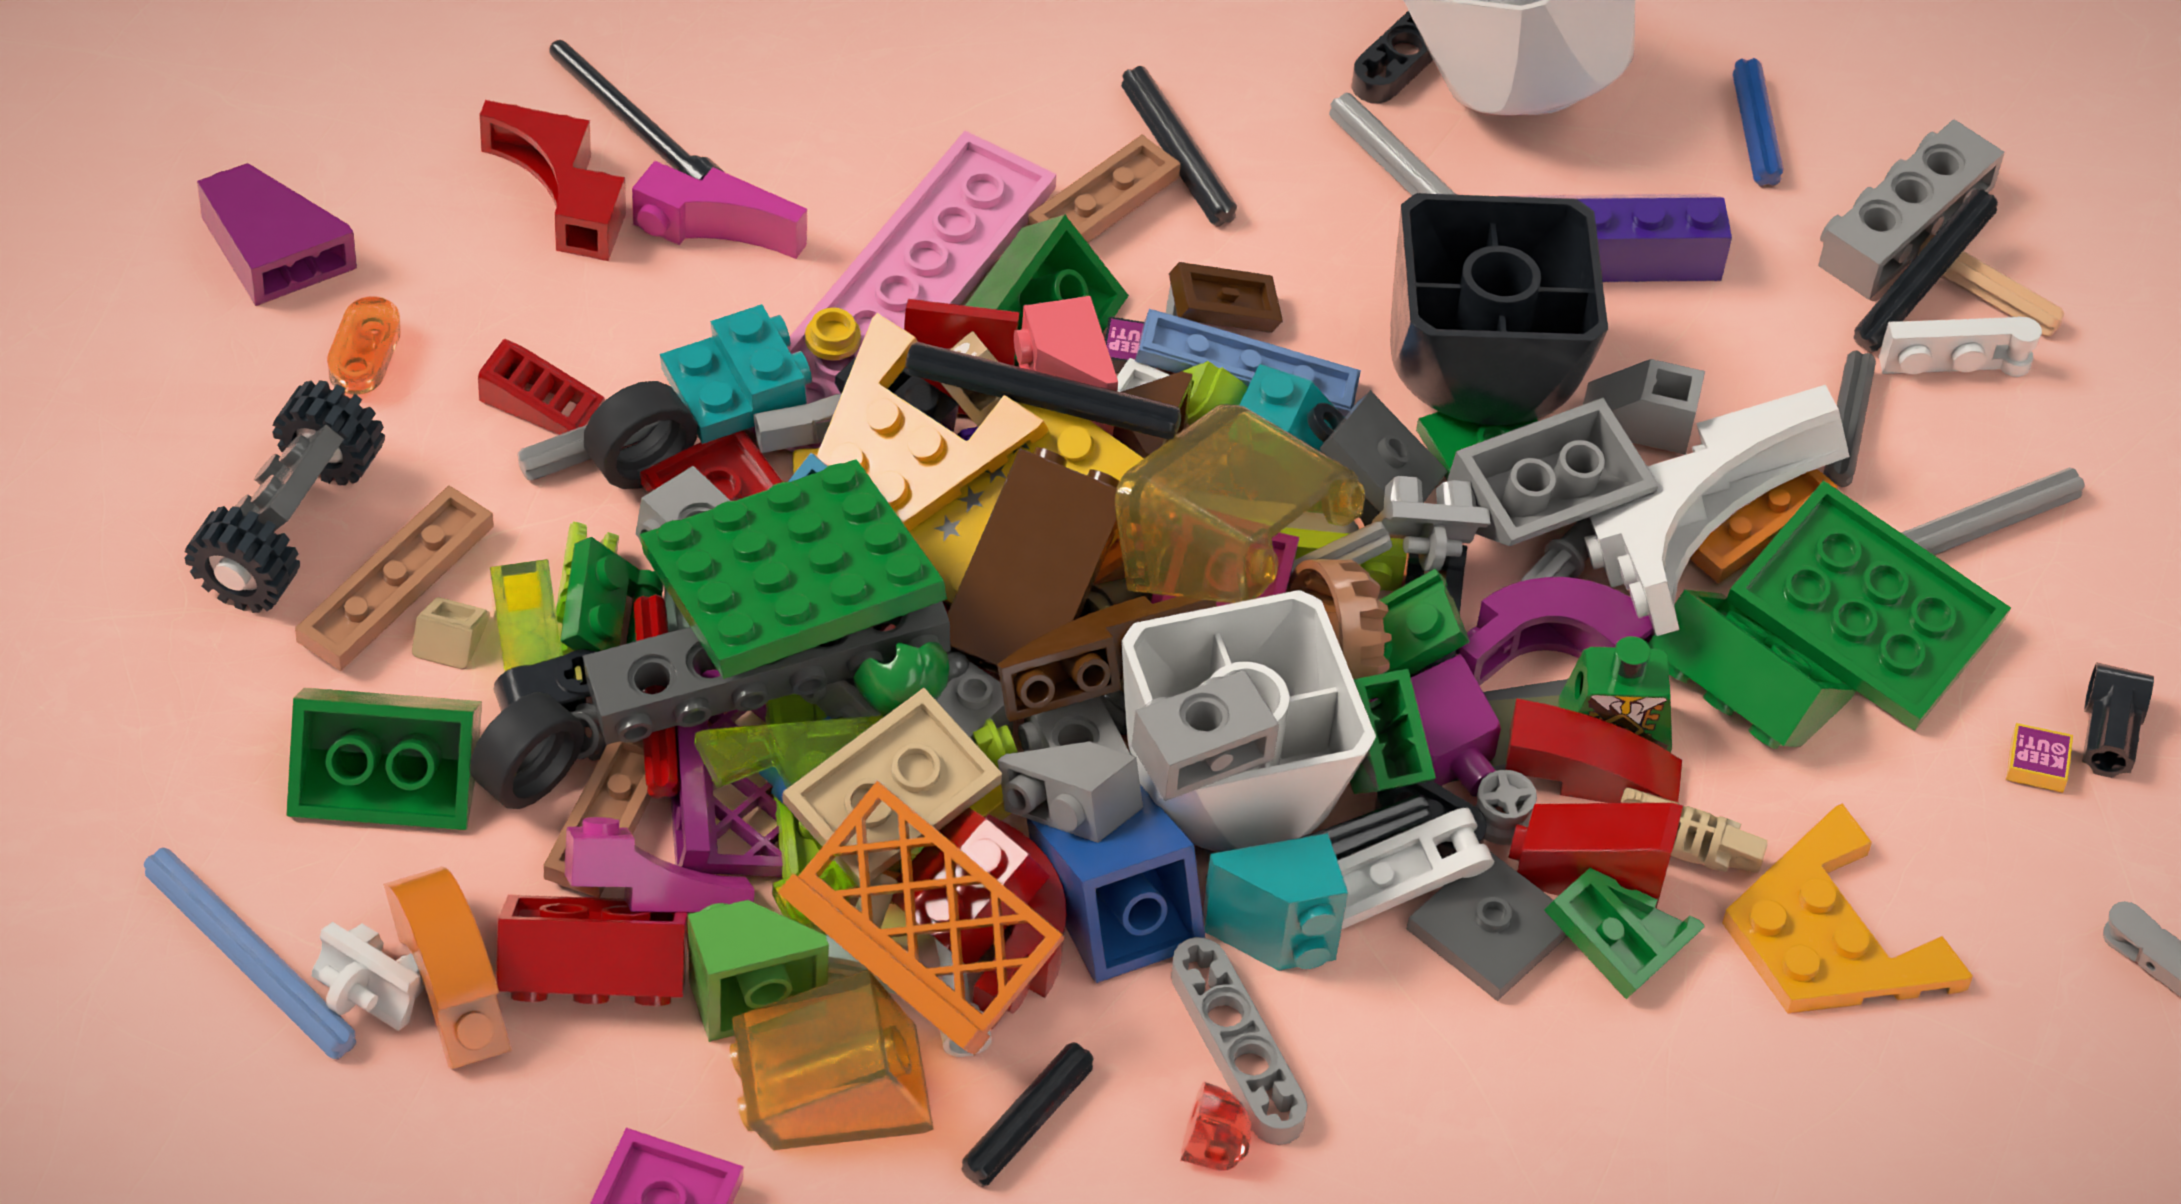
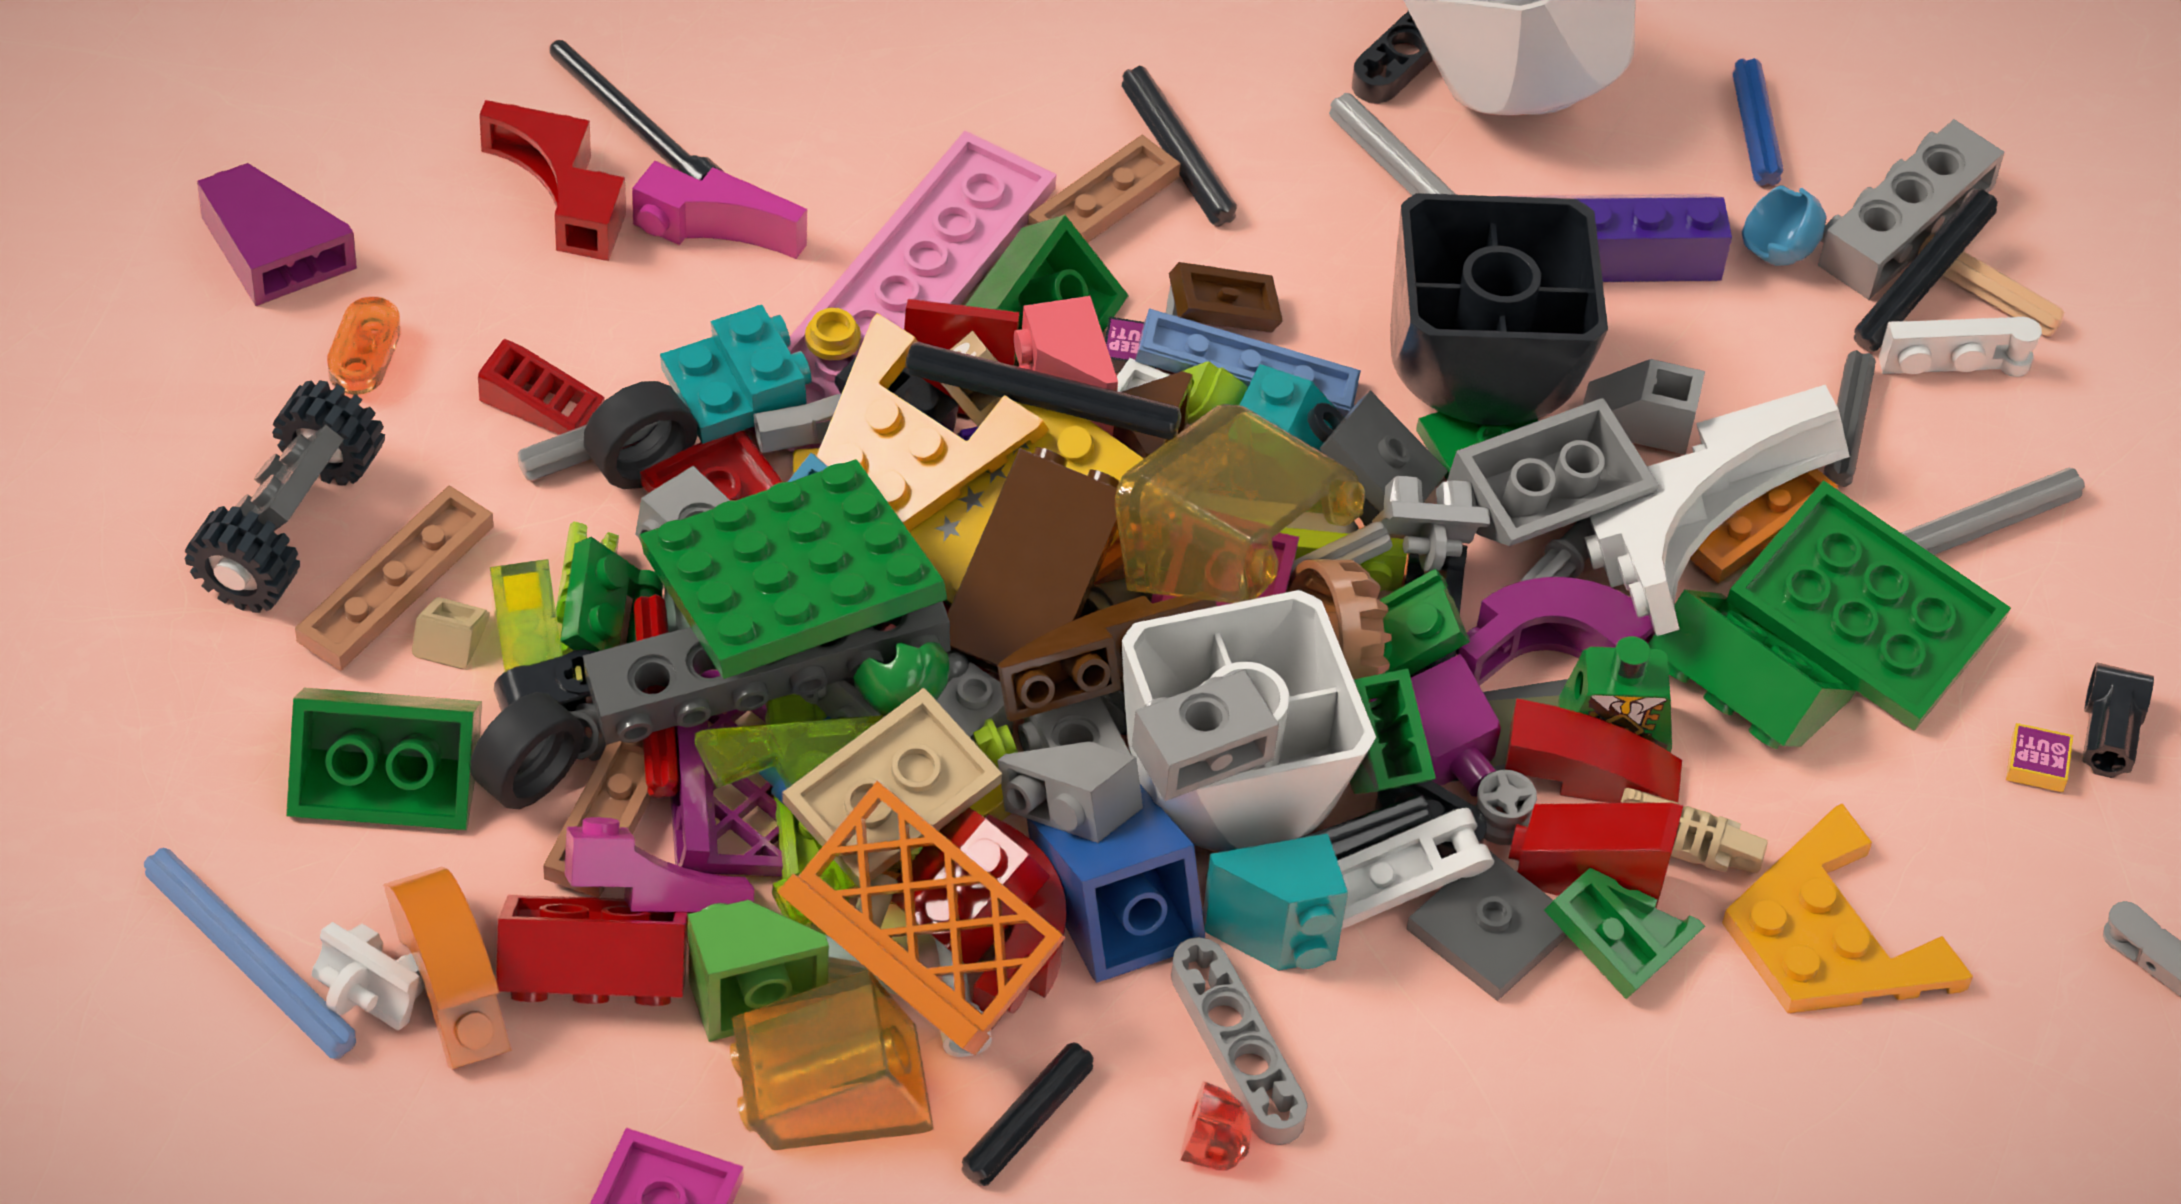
none -> dark azure hair [1741,185,1827,266]

